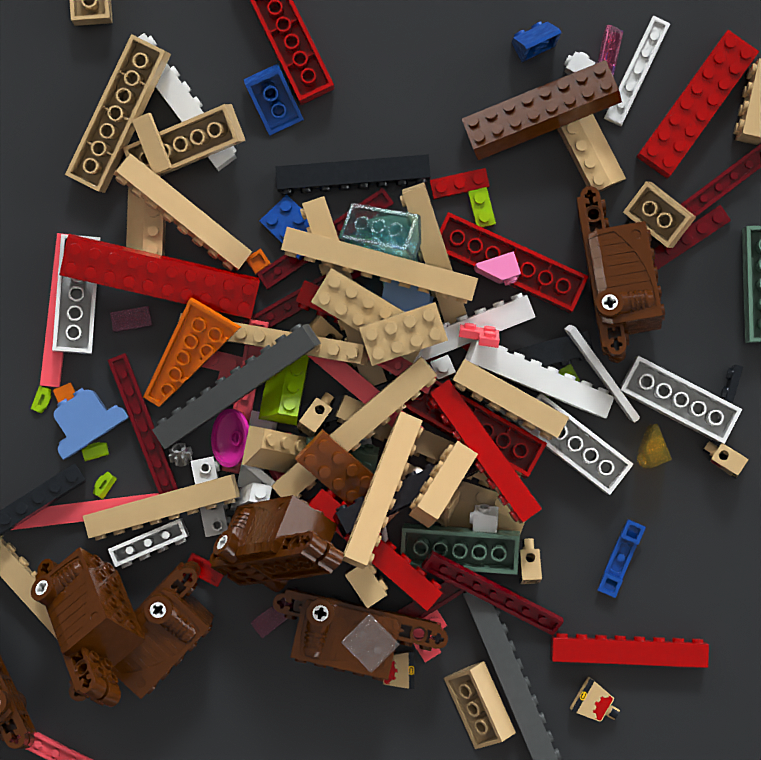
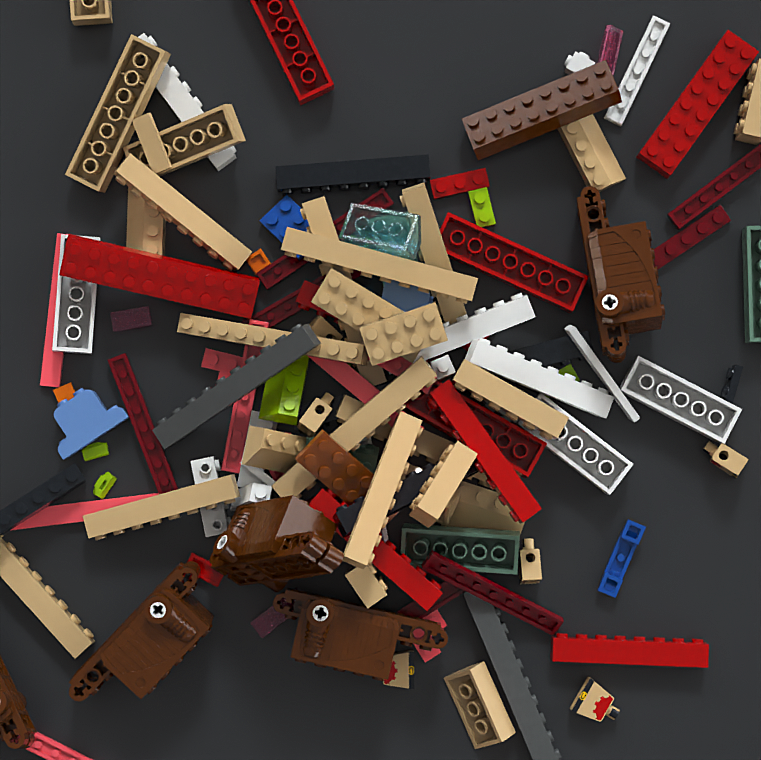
lime piece [31,385,51,414] -> none
reddish brown piece [31,547,145,707] -> none
white brick [108,518,190,569] -> none
orange wing [143,298,241,407] -> none
light grey gear [168,443,193,467] -> none
dark pink dish [211,409,249,467] -> none
blue slope [243,63,304,136] -> none
clear slope [342,614,400,673] -> none
coral plate [459,323,500,348] -> none
white brick [470,504,499,533] -> none
bright pink slope [474,251,521,286] -> none
blue slope [512,21,561,62] -> none
tan brick [623,181,696,248] -> none
clear yellow slope [637,424,672,469] -> none

